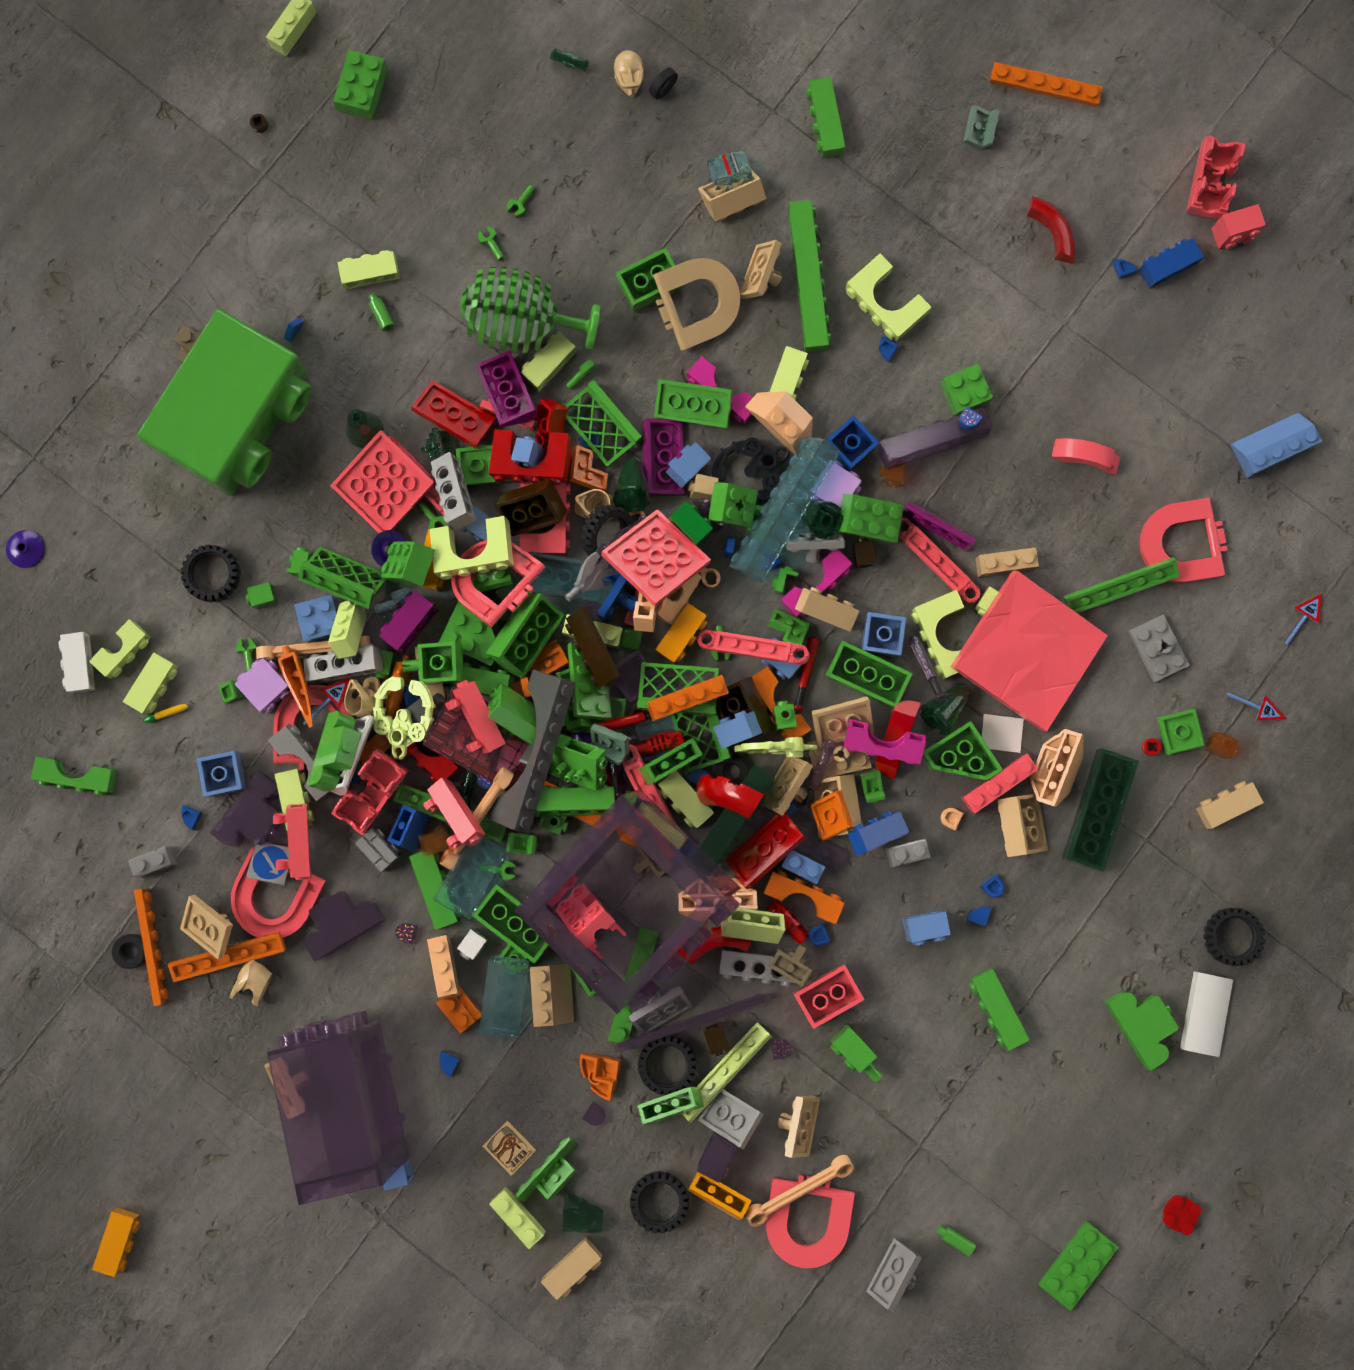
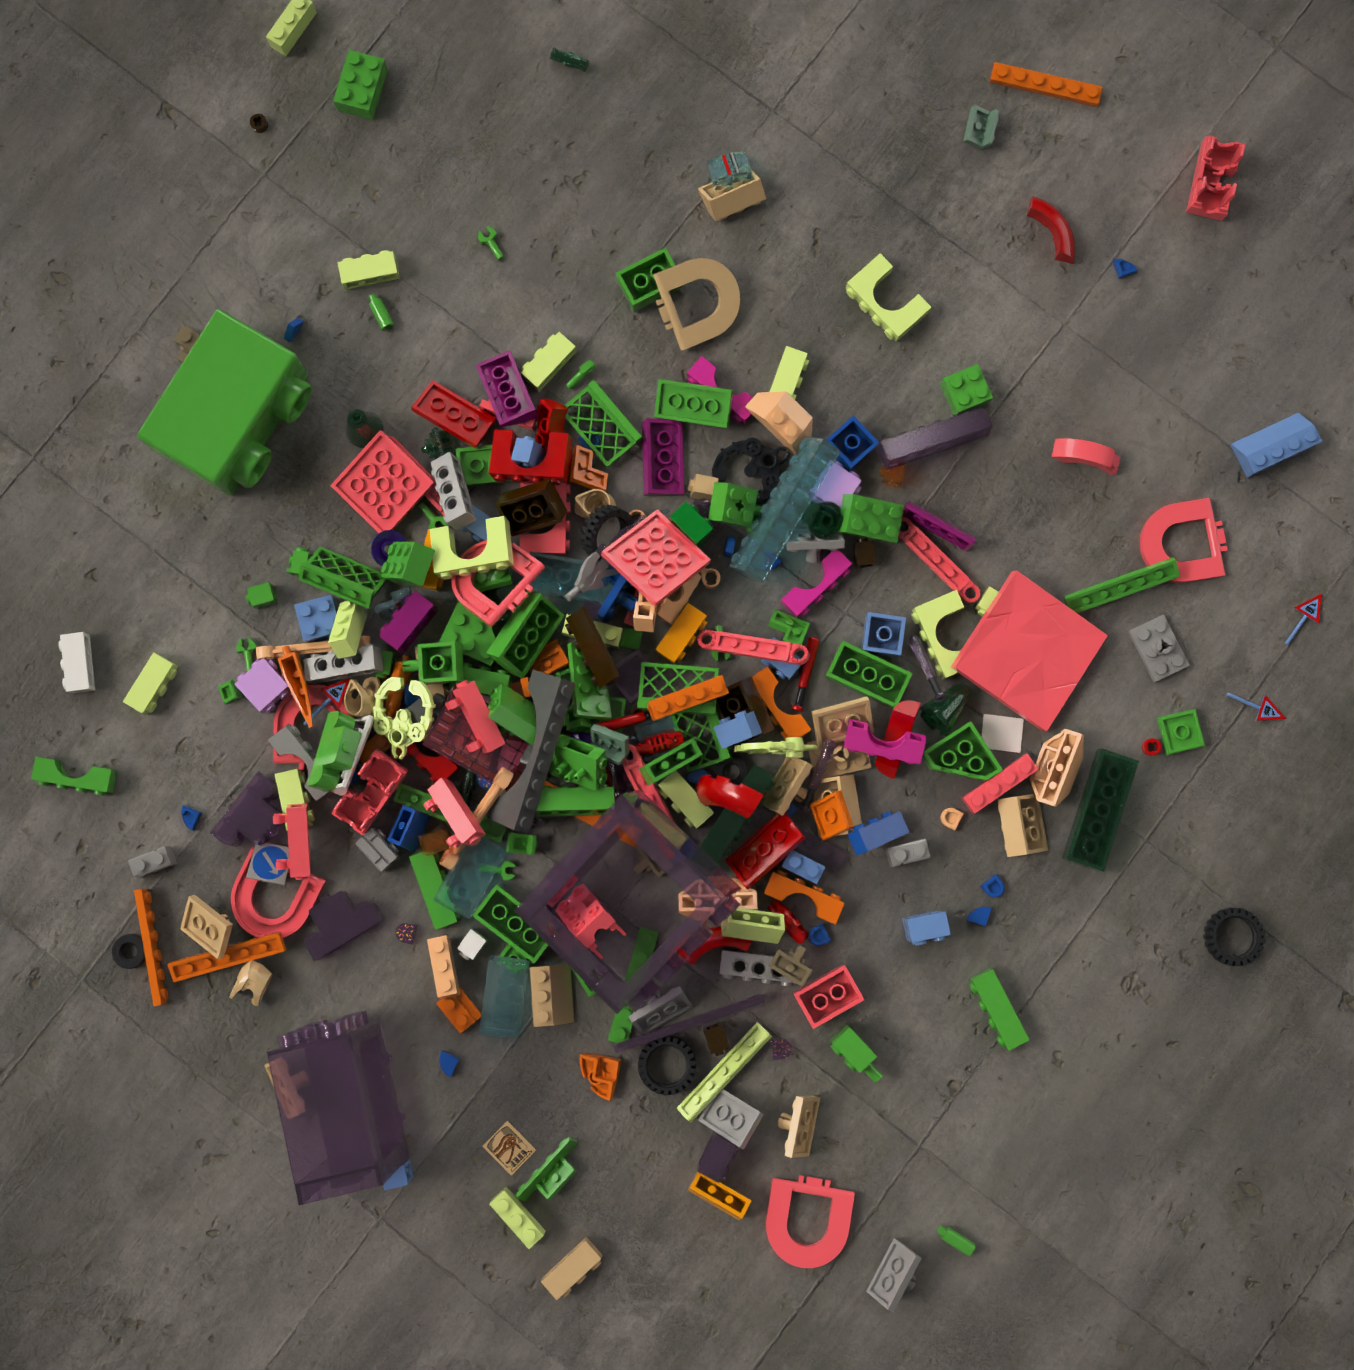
dark purple dish [6,530,45,568] -> none
yellowish green arch [89,619,151,679] -> none
light orange brick [92,1208,140,1277] -> none
yellow piece [142,704,188,723] -> none
black tyre [181,544,241,602] -> none
medium blue brick [196,751,247,798] -> none
bright green plant [460,267,600,353] -> none
bright green bar [507,185,535,218] -> none
bright green brick [538,816,569,835] -> none
clear green slope [562,1190,603,1234] -> none
clear purple tile [582,1101,605,1126] -> none
clear green cone [613,459,651,513] -> none
tan helmet [614,50,644,98] -> none
black tyre [630,1171,689,1234] -> none
bright green brick [638,1087,704,1125] -> none
black tyre [649,67,678,100] -> none
medium blue brick [666,442,711,488] -> none
tan plate [740,240,782,299] -> none
light nougat piece [745,1155,854,1227] -> none
bright green bracket [772,567,799,595] -> none
bright green brick [773,701,797,731] -> none
bright green brick [788,200,831,353] -> none
tan brick [795,587,859,632] -> none
bright green brick [806,77,845,158] -> none
bright green bracket [860,770,886,803] -> none
blue tile [879,336,899,363] -> none
blue tile [959,407,983,430] -> none
tan brick [975,548,1039,578] -> none
bright green plate [1038,1220,1119,1311] -> none
bright green brick [1103,991,1178,1071] -> none
blue brick [1139,238,1204,288] -> none
red piece [1162,1195,1201,1235] -> none
white slope [1180,971,1233,1057] -> none
tan brick [1196,781,1264,829] -> none
clear orange brick [1205,731,1239,759] -> none
coral brick [1211,204,1266,249] -> none

